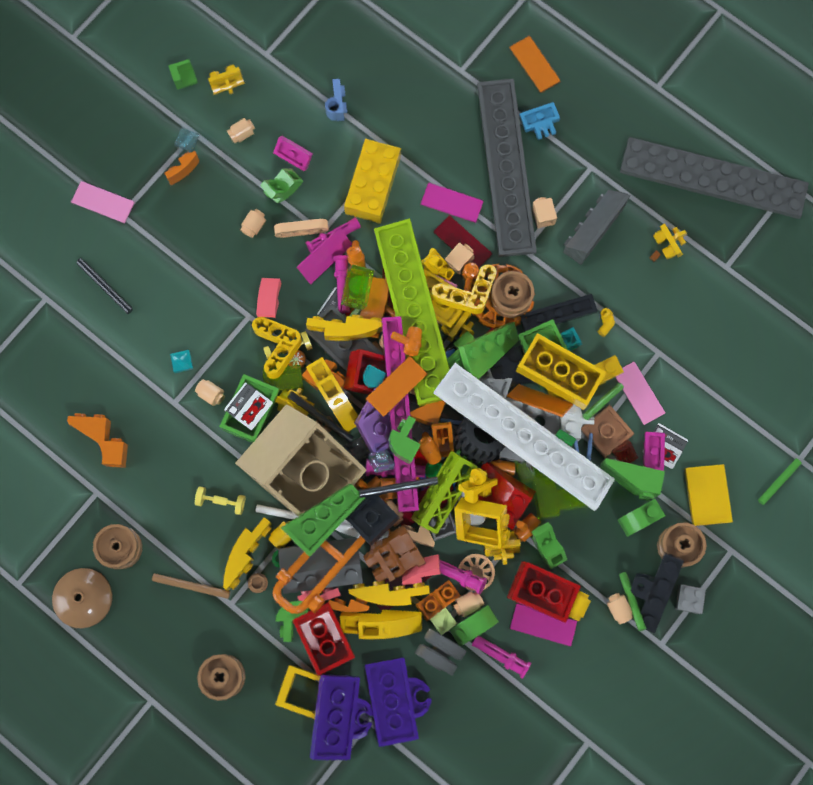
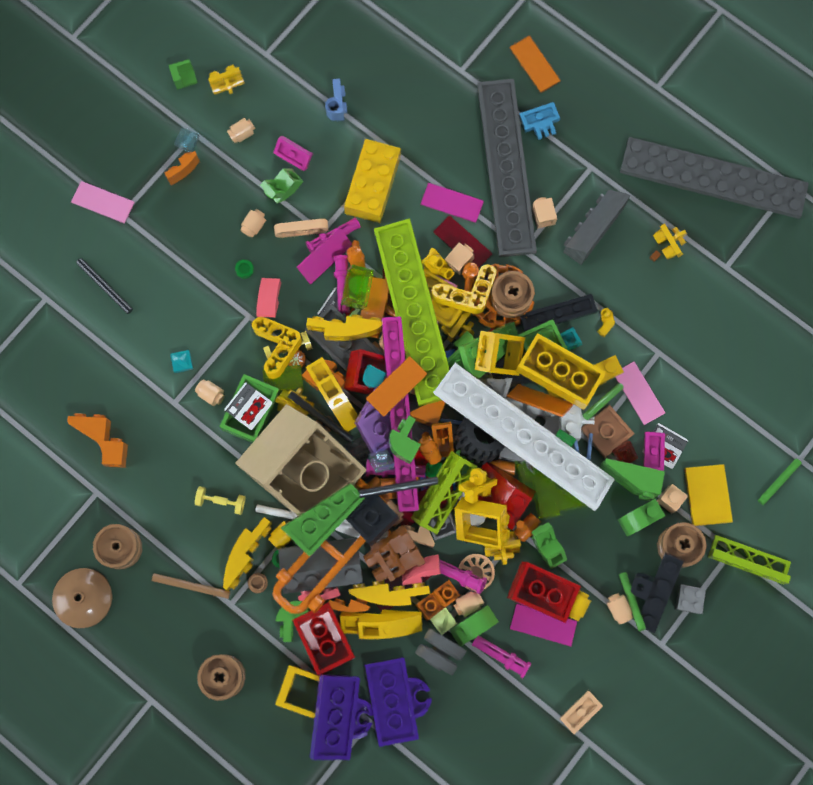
orange piece [391,327,422,356] -> none
none -> green tile [235,259,254,279]
none -> yellow window [474,331,525,376]
none -> light nougat plate [559,691,603,734]
none -> light nougat brick [657,484,688,514]
none -> lime fence [708,535,791,584]

